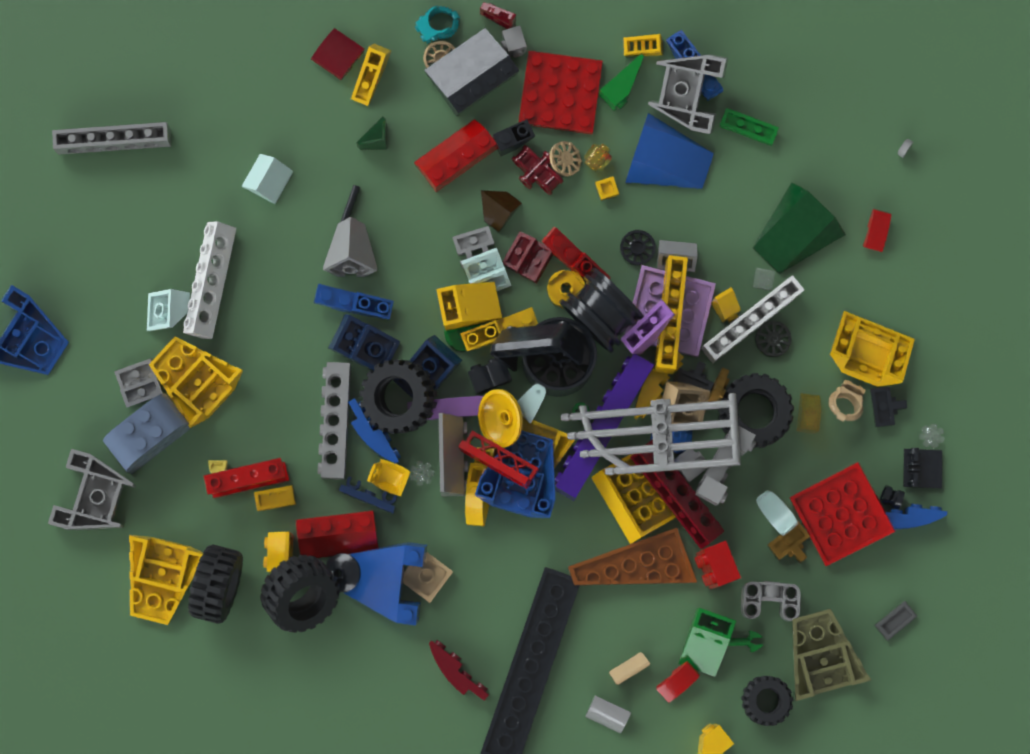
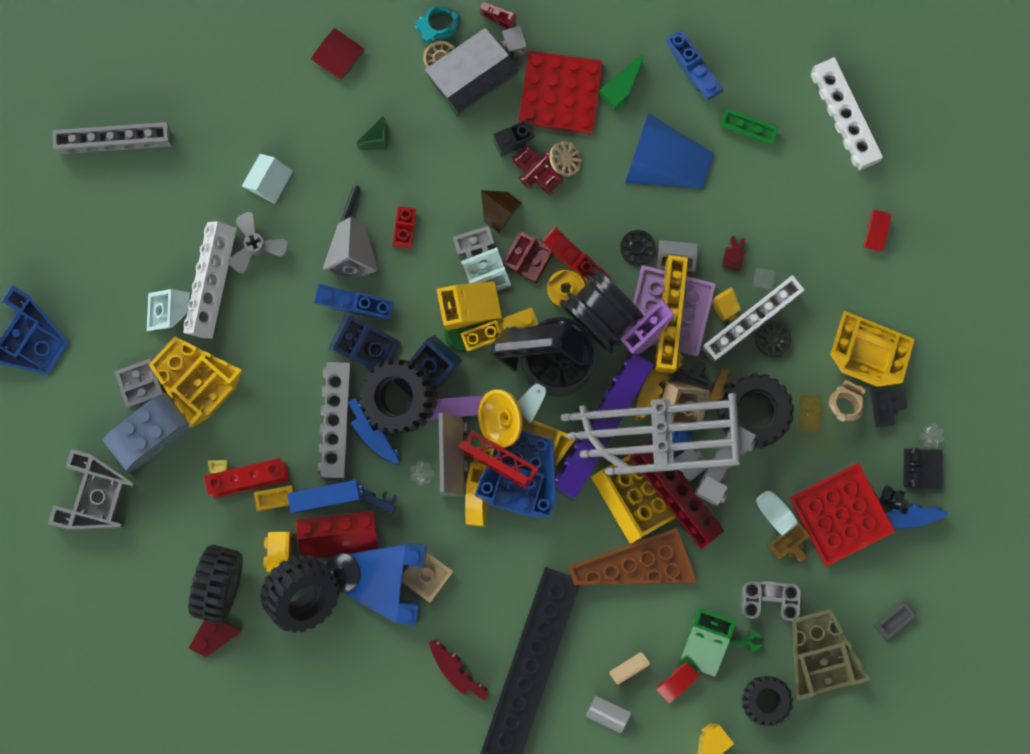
yellow wedge [129,535,203,625] -> none
yellow slope [351,43,391,106] -> none
yellow piece [367,459,411,496] -> none
red slope [414,119,497,192] -> none
black brick [468,358,512,395] -> none
clear yellow head [584,143,612,172] -> none
yellow plate [595,176,619,201] -> none
yellow slope [623,34,663,57] -> none
light grey wedge [648,54,728,134] -> none
red brick [694,541,741,589] -> none
dark green wedge [753,183,846,274] -> none
light grey tile [897,139,913,158] -> none
none -> dark red wing [189,620,241,657]
none -> light grey piece [228,212,288,274]
none -> blue slope [287,480,365,513]
none -> red slope [392,206,416,249]
none -> dark red plate [721,236,745,271]
none -> white brick [811,57,883,171]

